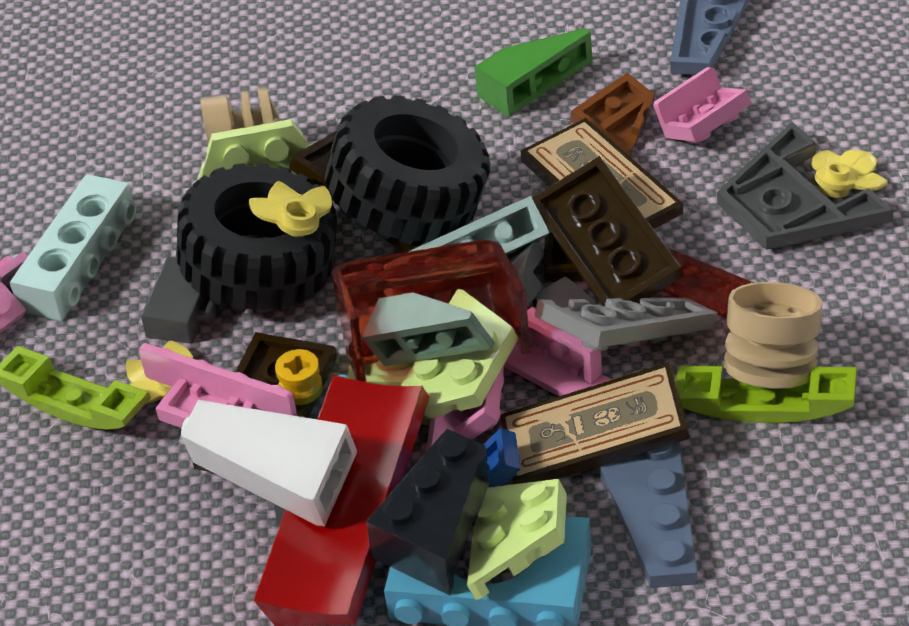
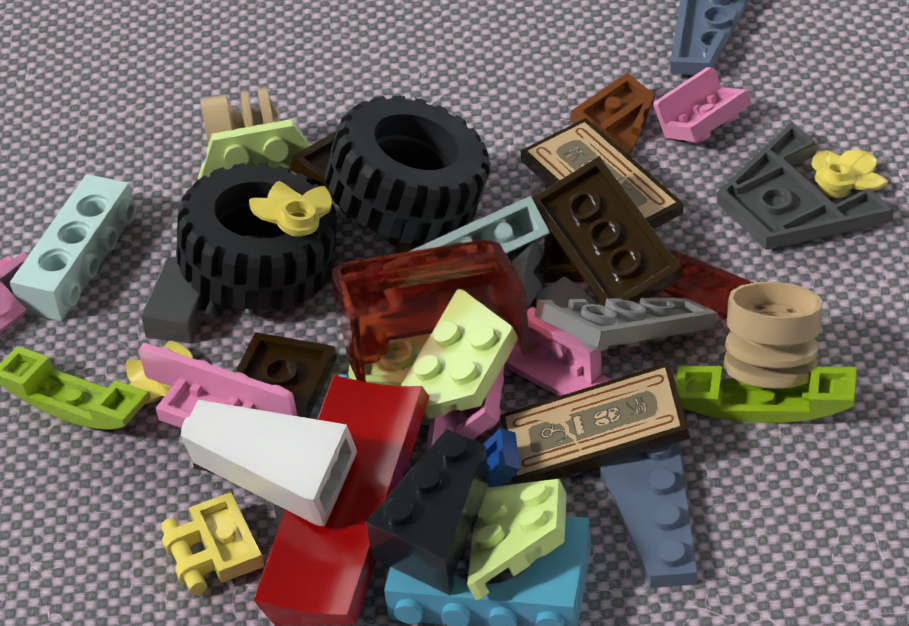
yellow wheel [275,349,323,405] -> none
sand green slope [362,292,494,366] -> none
bright green slope [474,28,592,117] -> none
none -> light yellow plate [161,492,264,595]

